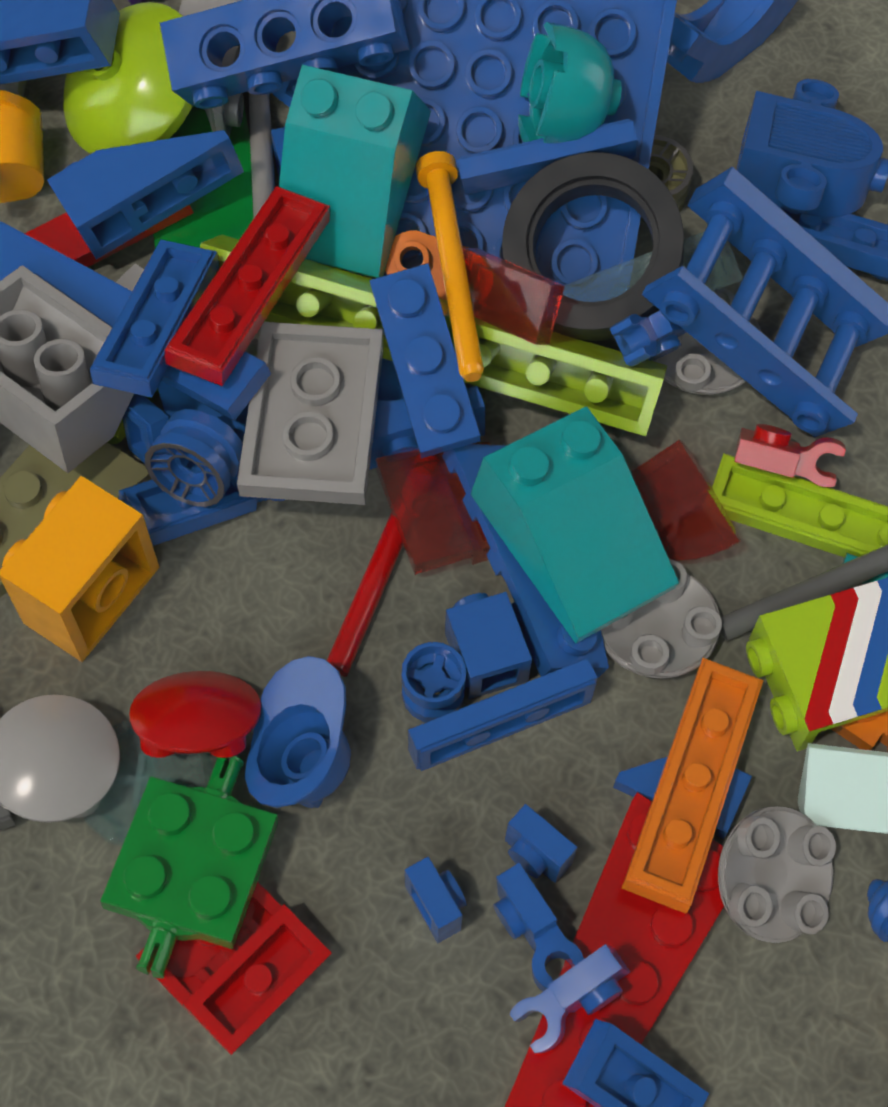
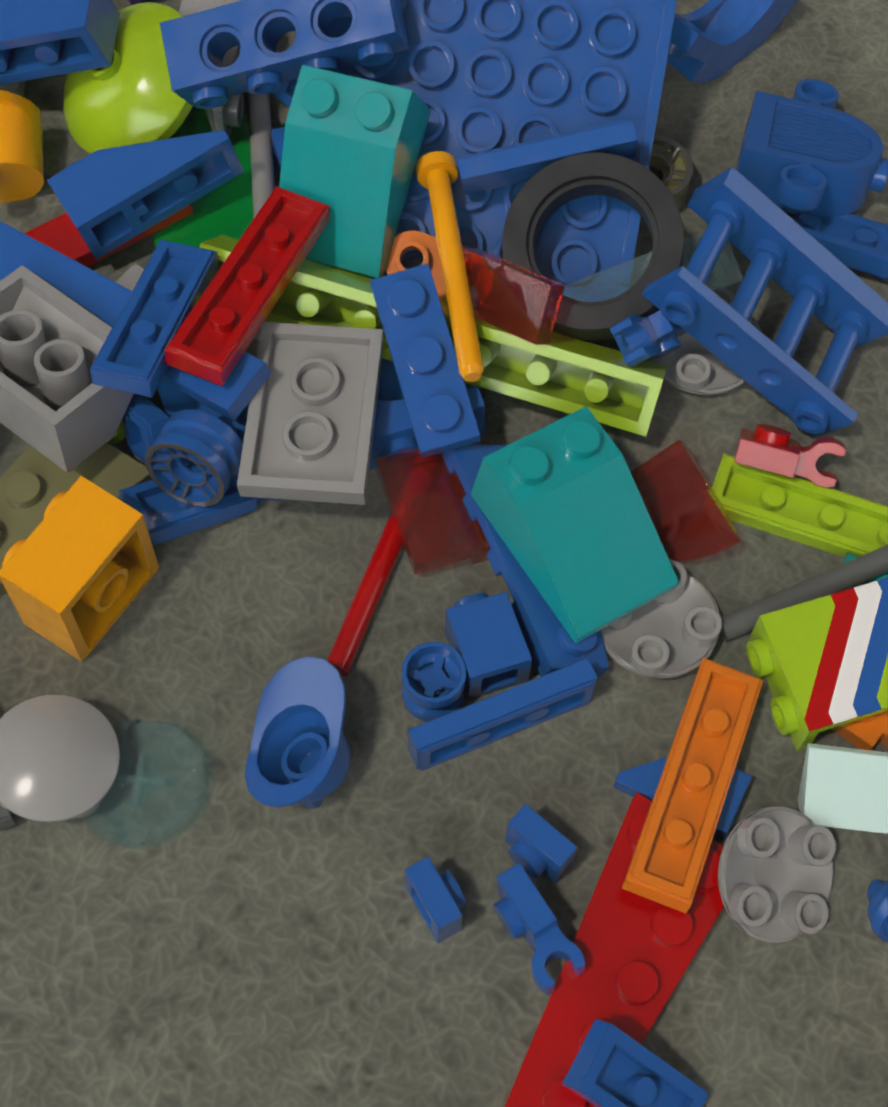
green plate [100,756,278,978] -> none
red dish [129,671,261,758] -> none
red slope [136,881,332,1055] -> none
plate [510,944,630,1053] -> none
teal cylinder [518,22,622,143] -> none

